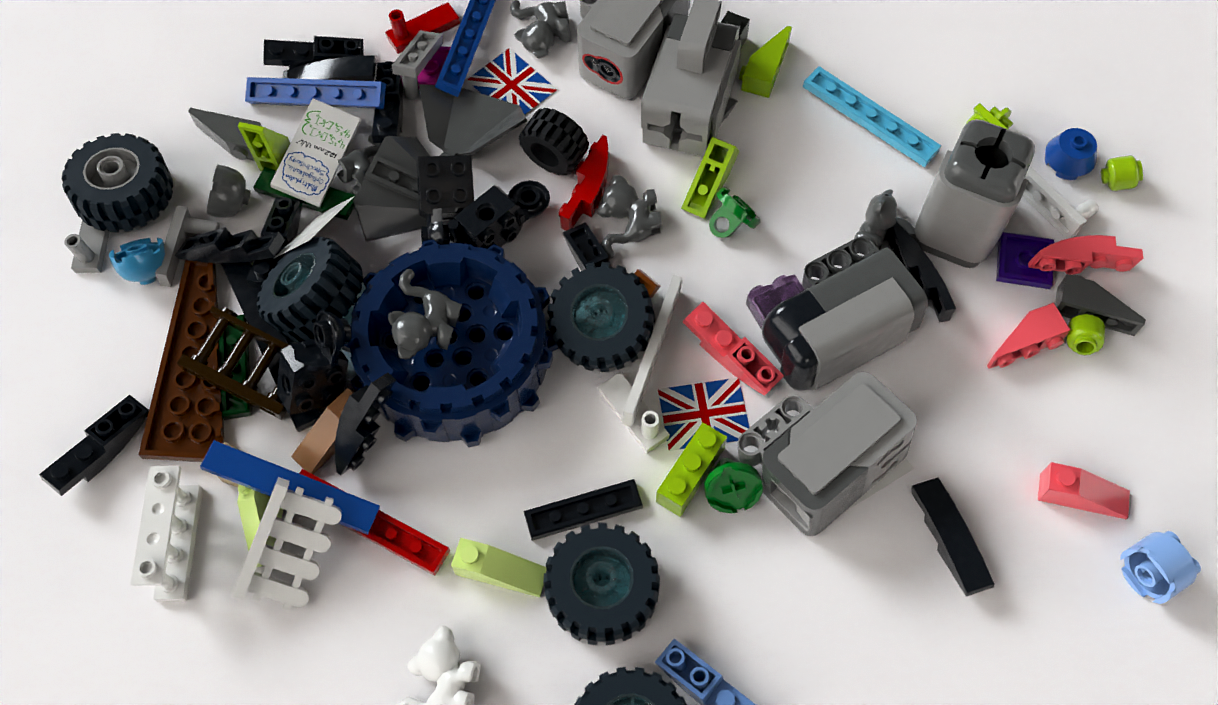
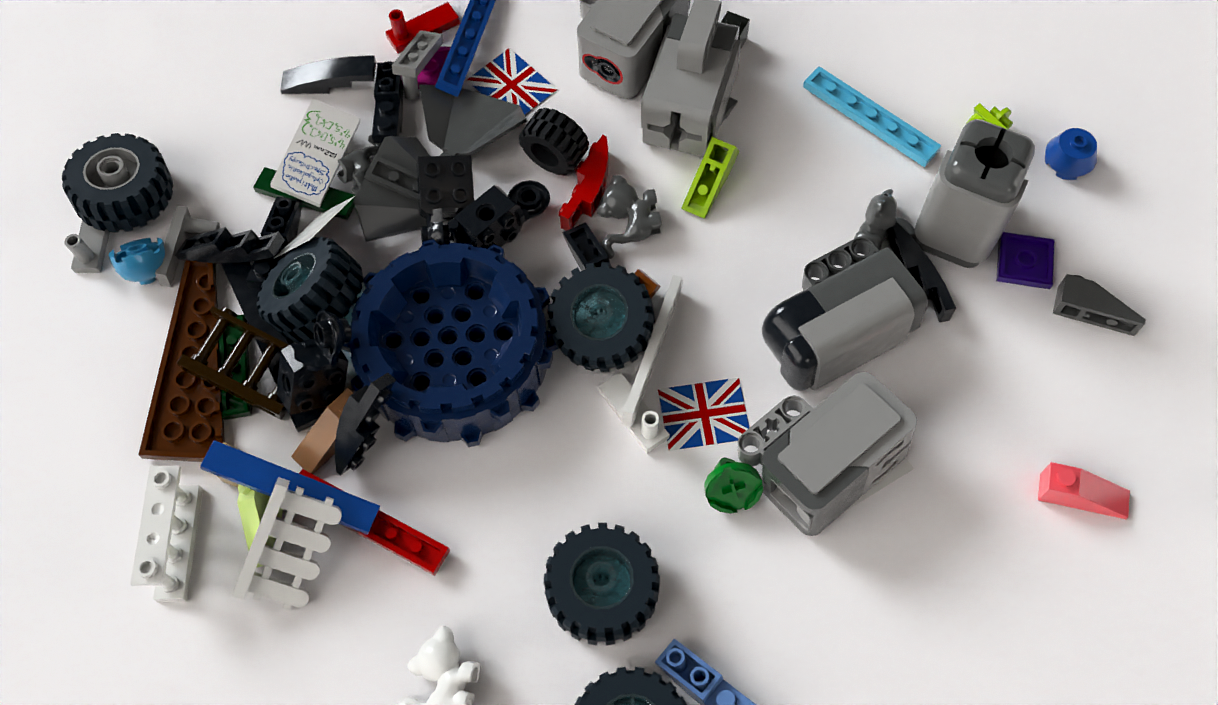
black slope [39,395,149,496] -> none
dark grey slope [188,108,262,161] -> none
dark grey cylinder [207,164,251,217] -> none
lime slope [238,122,290,171] -> none
blue plate [245,77,386,109] -> none
black slope [263,36,364,69] -> none
dark grey animal [388,269,462,360] -> none
yellowish green slope [451,537,547,597] -> none
dark grey animal [510,0,571,59] -> none
black tile [524,479,643,541] -> none
lime brick [656,422,727,517] -> none
coral slope [683,302,784,396] -> none
green tile [709,187,761,238] -> none
lime slope [739,26,792,98] -> none
clear purple brick [746,275,804,330] -> none
black slope [911,477,994,597] -> none
coral slope [987,303,1070,369] -> none
white piece [1023,167,1099,239] -> none
coral slope [1028,235,1143,275] -> none
lime head [1066,314,1105,355] -> none
lime head [1101,155,1143,191] -> none
light blue brick [1120,531,1201,604] -> none

